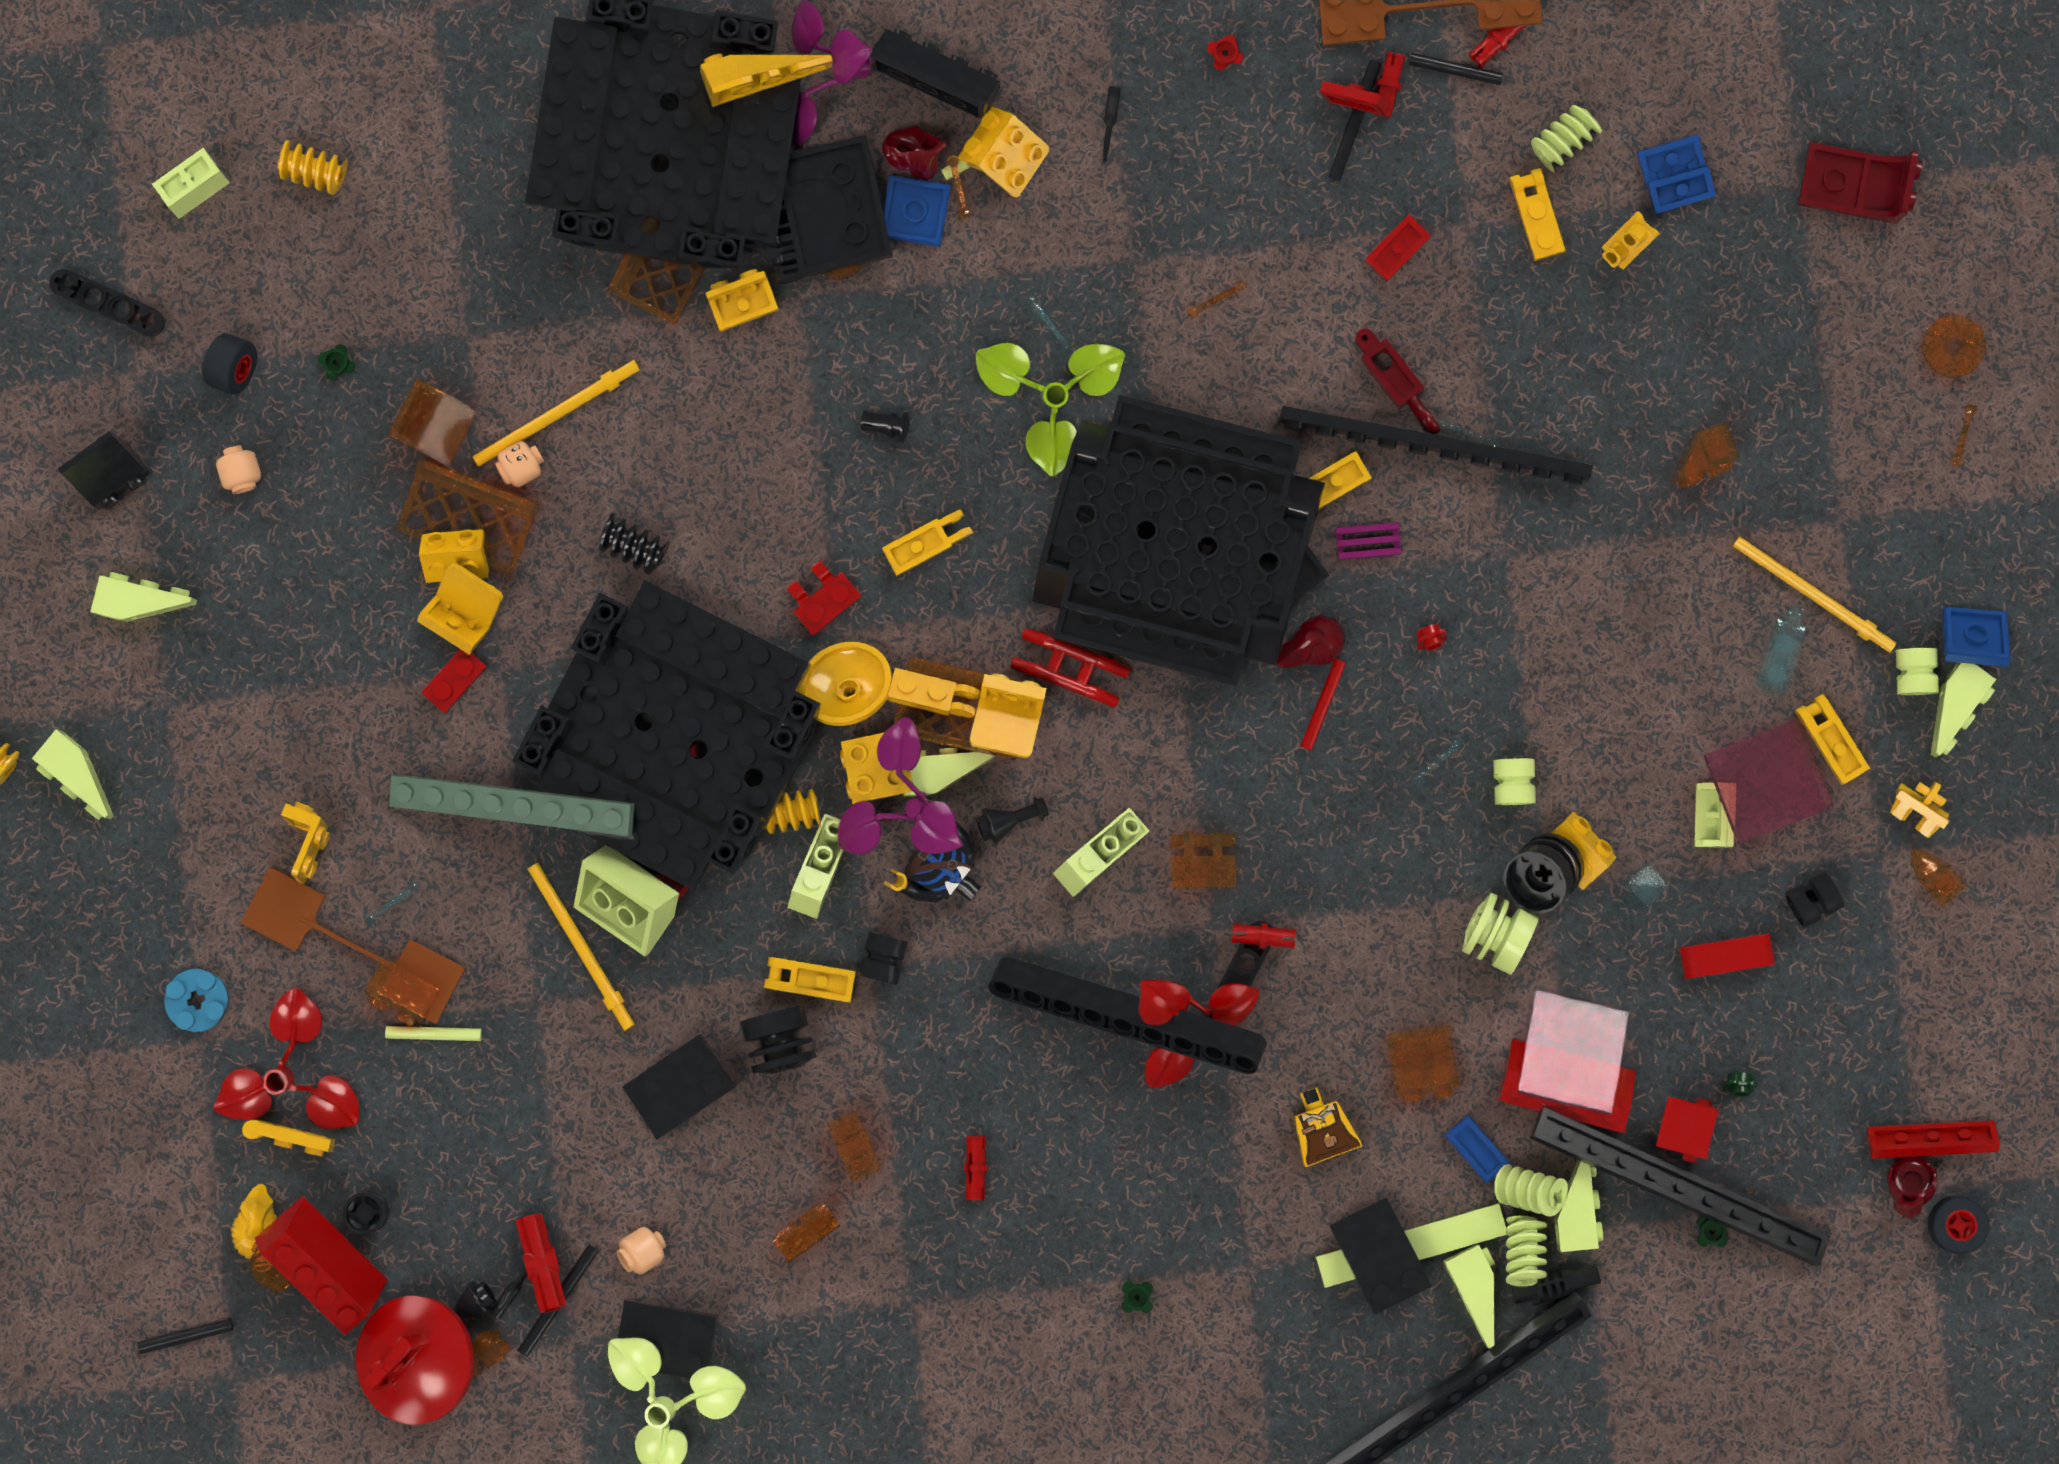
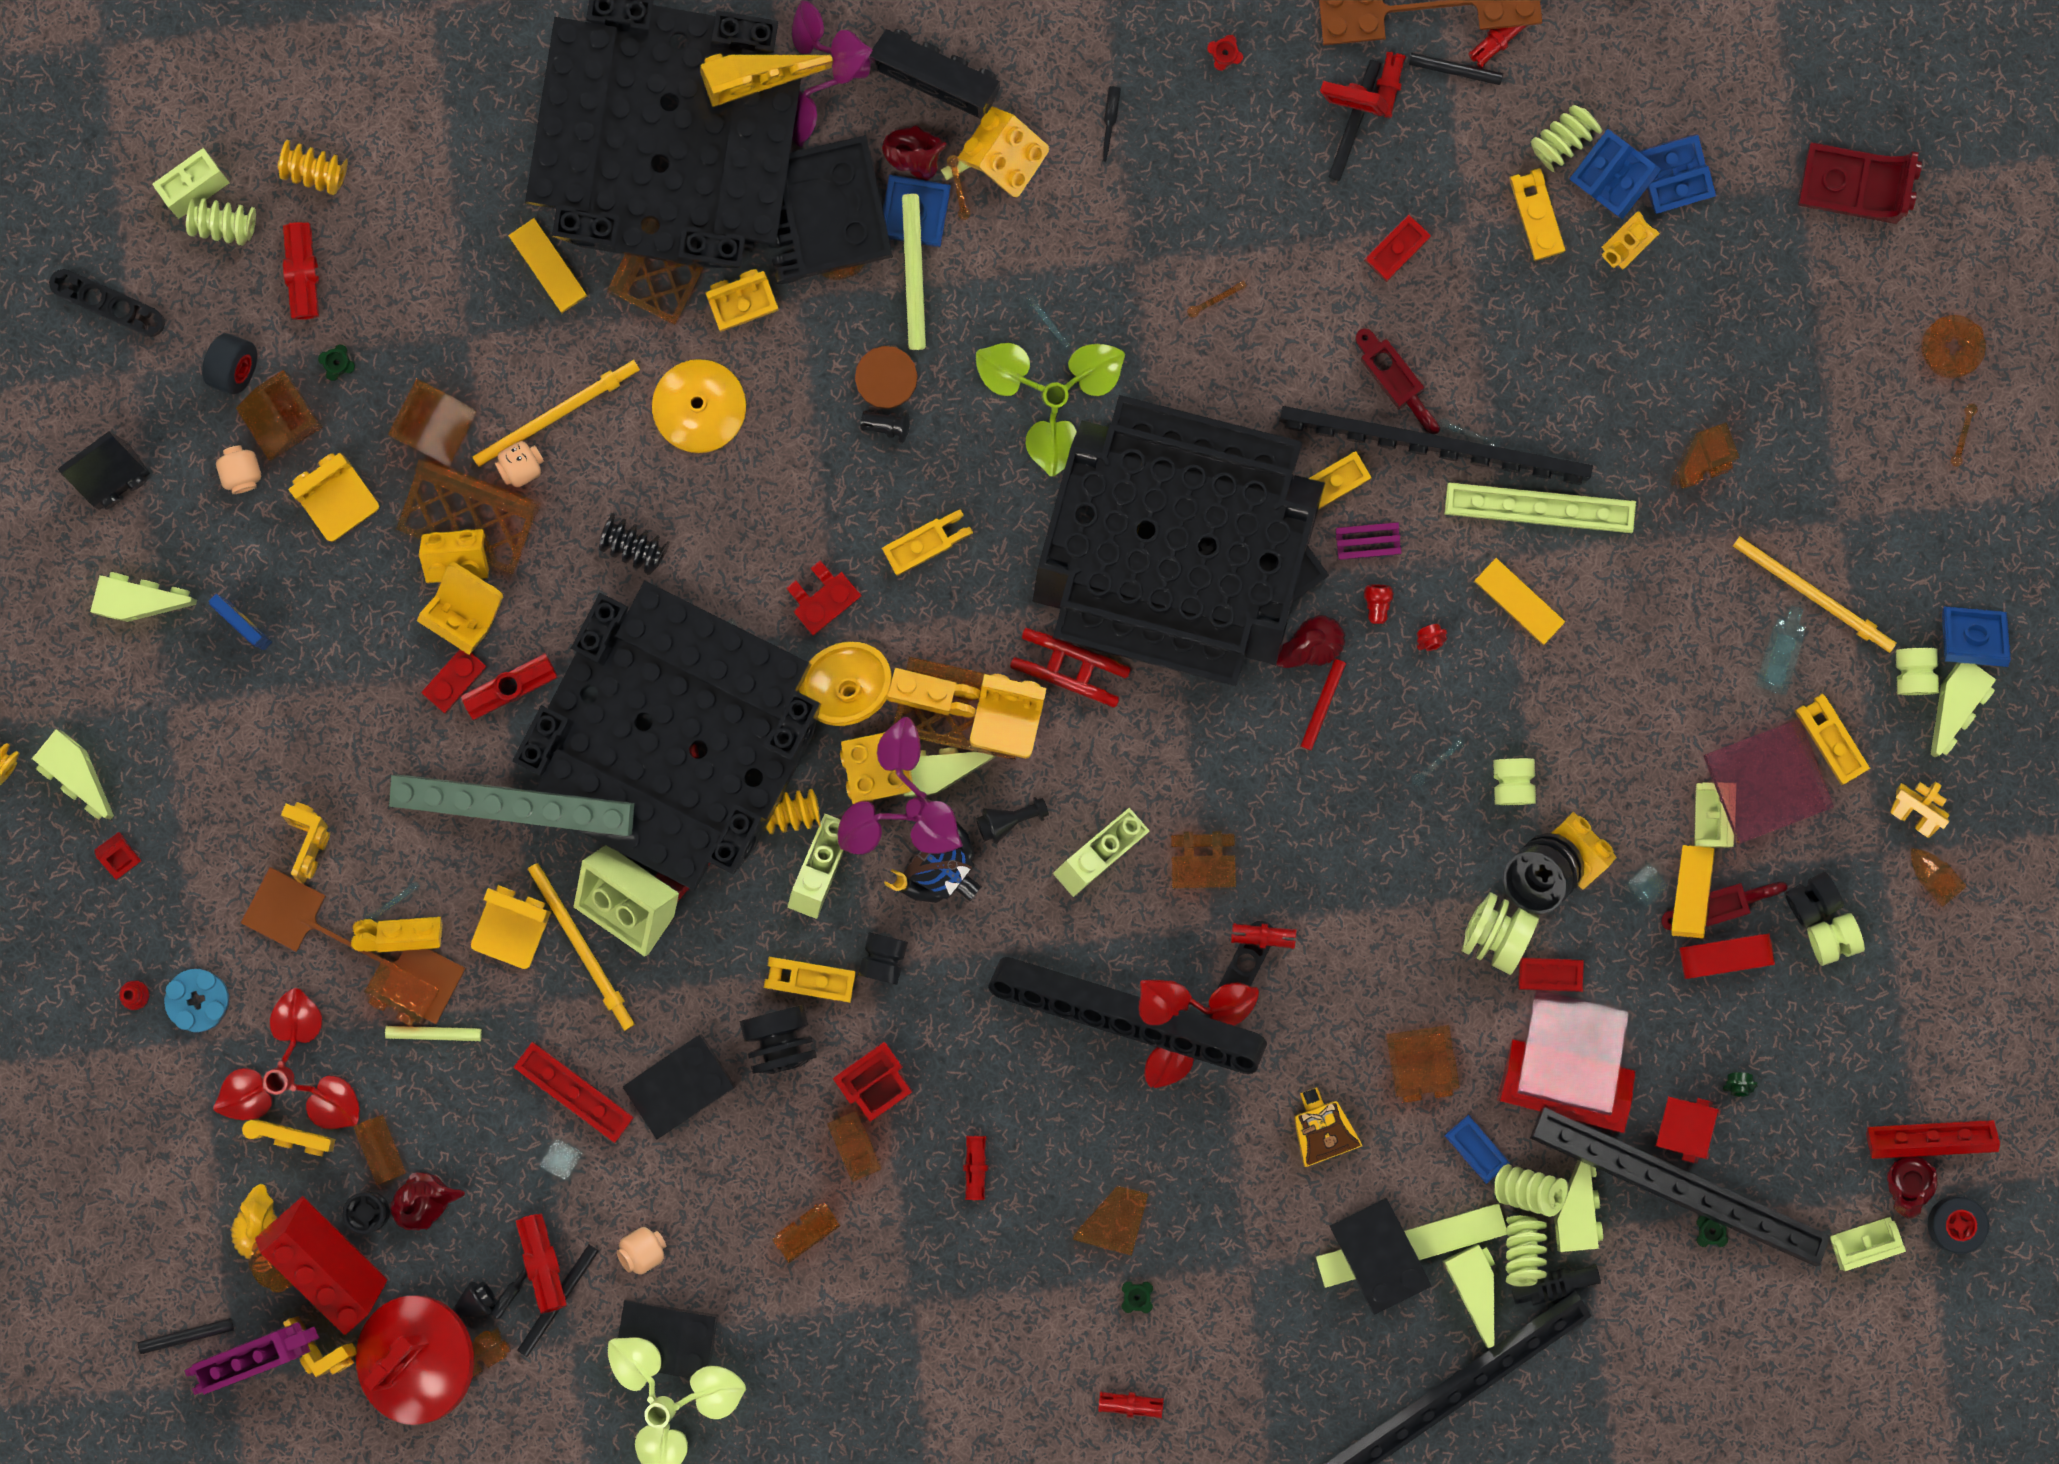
none -> red slope [94,832,141,880]
none -> red piece [119,980,149,1010]
none -> magenta hinge [184,1322,319,1395]
none -> yellowish green piece [186,198,256,246]
none -> blue tile [208,594,272,650]
none -> clear orange slope [236,370,323,461]
none -> red piece [283,222,319,320]
none -> yellow bracket [283,1316,356,1377]
none -> yellow bracket [288,453,379,542]
none -> yellow hinge [351,917,442,952]
none -> clear orange hinge [353,1114,406,1185]
none -> dark red hair [390,1172,465,1231]
none -> red piece [461,653,558,721]
none -> yellow bracket [471,885,551,969]
none -> yellow tile [508,218,587,313]
none -> red plate [513,1042,635,1143]
none -> clear light blue slope [539,1138,583,1181]
none -> yellow dish [652,359,746,453]
none -> red plate [832,1042,913,1122]
none -> dark orange tile [855,346,918,409]
none -> yellowish green axle [902,194,926,350]
none -> clear orange wing [1073,1185,1148,1256]
none -> red pin [1098,1391,1164,1419]
none -> red piece [1364,584,1394,624]
none -> yellowish green tile [1444,483,1636,533]
none -> yellow tile [1474,558,1565,645]
none -> red plate [1518,958,1584,992]
none -> blue slope [1569,129,1661,220]
none -> dark red piece [1661,881,1788,930]
none -> yellow tile [1672,845,1715,938]
none -> yellowish green wheel [1807,912,1865,966]
none -> yellowish green hinge [1830,1217,1906,1271]

